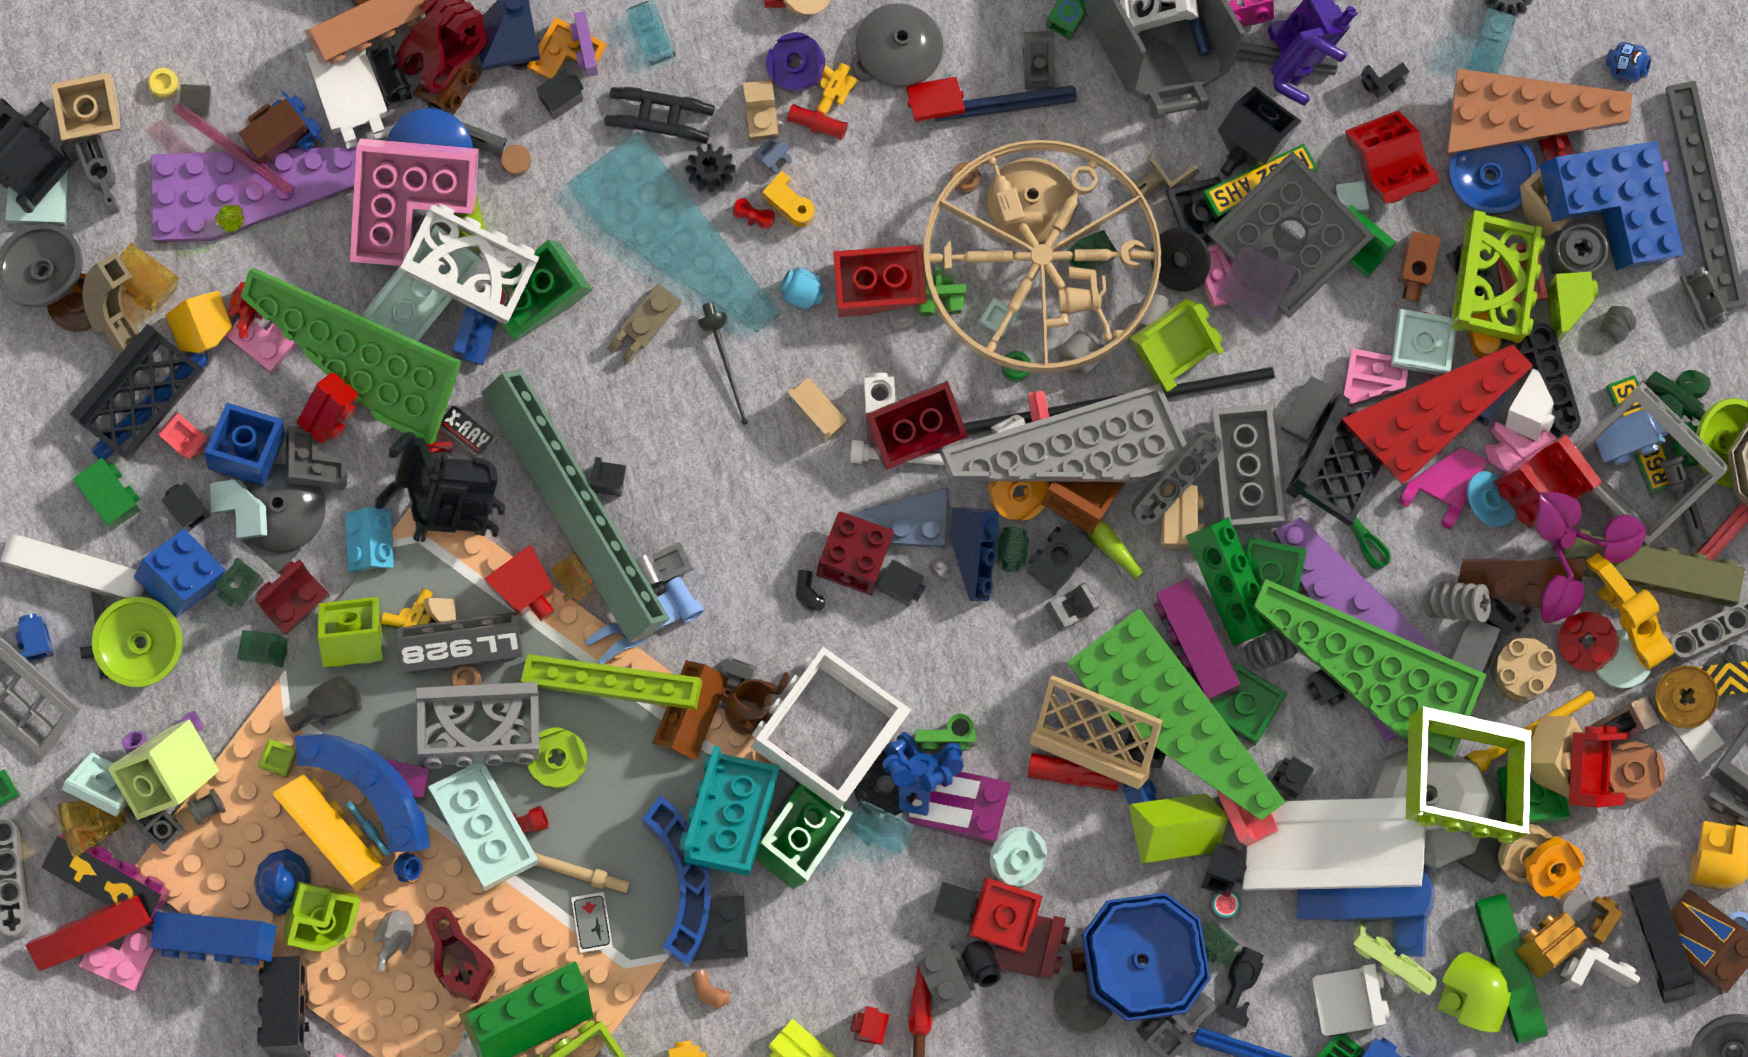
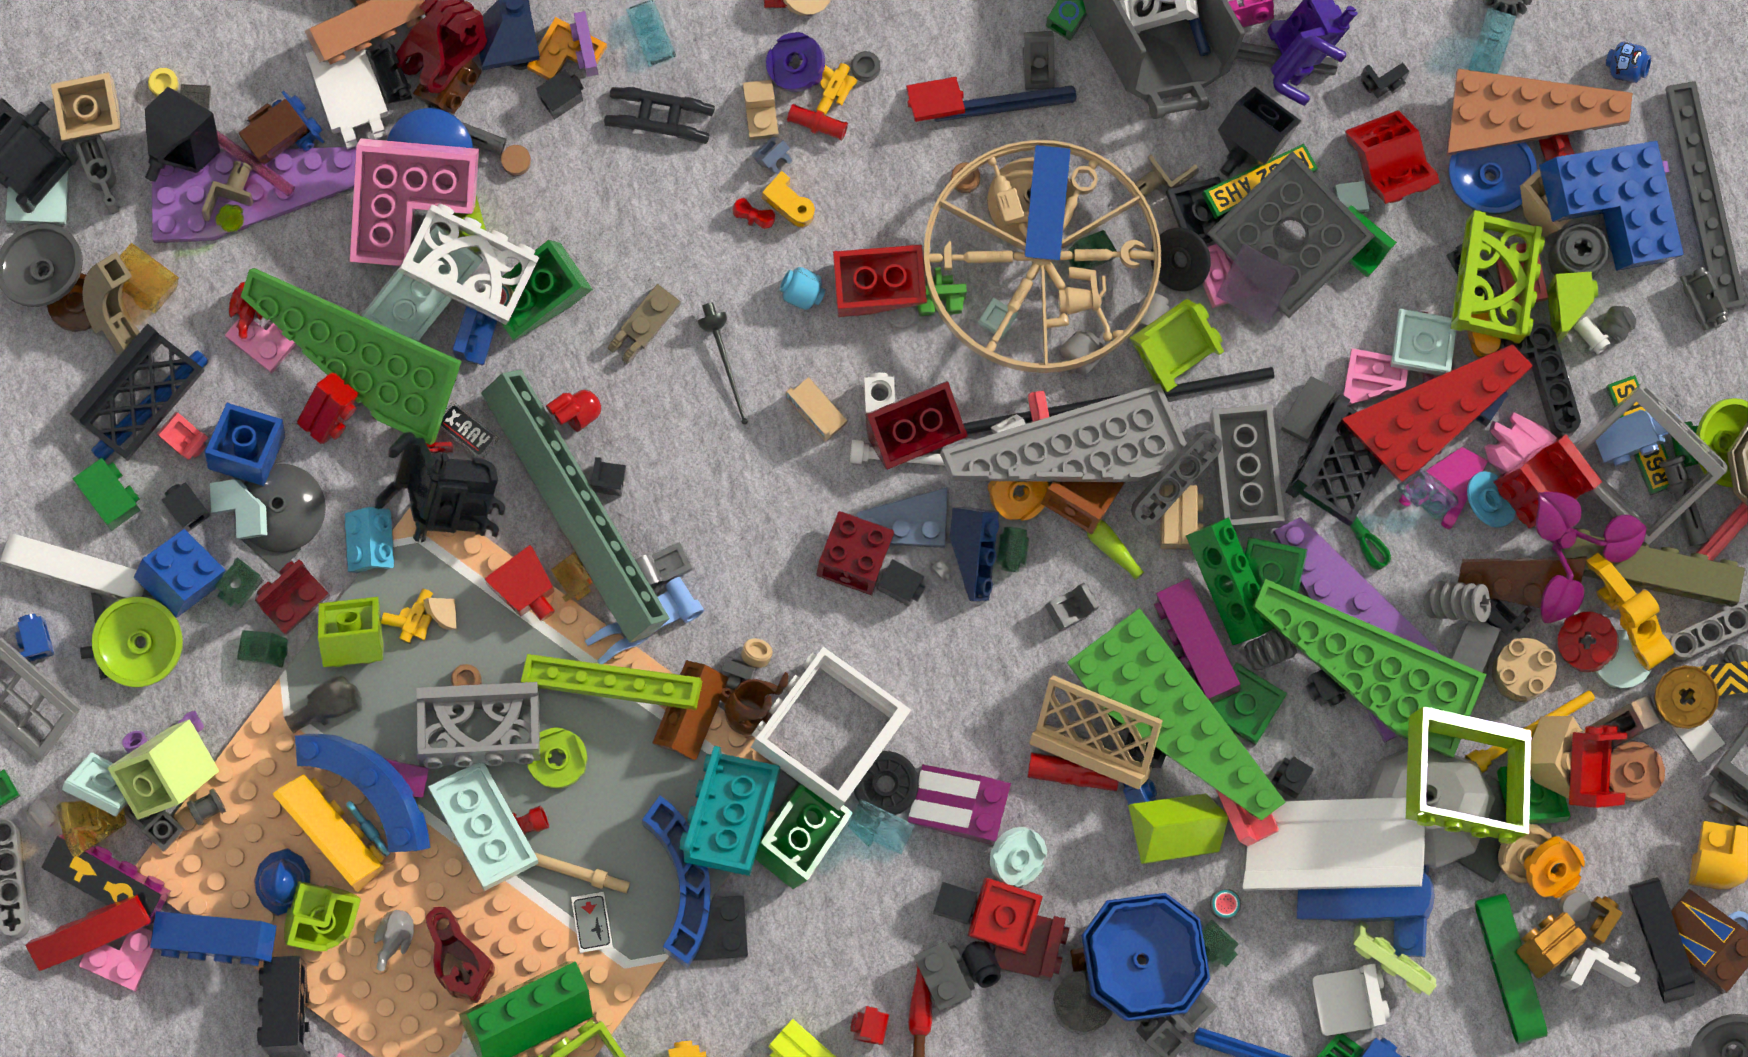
yellow slope [166,291,234,353] -> none
lime tile [258,738,296,778] -> none
dark grey plate [286,426,347,490] -> none
blue plate [394,852,422,882] -> none
dark grey brick [397,612,522,674] -> none
clear light blue wing [568,131,780,333] -> none
black gear [685,143,736,194] -> none
nougat arm [692,970,730,1008] -> none
black arm [795,570,825,612] -> none
dark grey dish [856,3,943,87] -> none
blue piece [882,732,964,816] -> none
bright green plate [914,713,976,751] -> none
green tile [1001,351,1031,382] -> none
black brick [1028,523,1095,596] -> none
black brick [1201,843,1247,897] -> none
black piece [1215,946,1264,1027] -> none
dark orange torso [1398,231,1441,302] -> none
lime brick [1437,951,1511,1032] -> none
white slope [1505,369,1555,441] -> none
dark green plant [1645,370,1711,421] -> none
none -> black piece [145,87,220,182]
none -> dark tan bracket [202,161,253,222]
none -> red piece [546,390,601,432]
none -> tan tile [741,638,773,668]
none -> blue sticker [1025,145,1071,260]
none -> clear light blue slope [1397,469,1459,520]
none -> white pin [1574,316,1611,355]

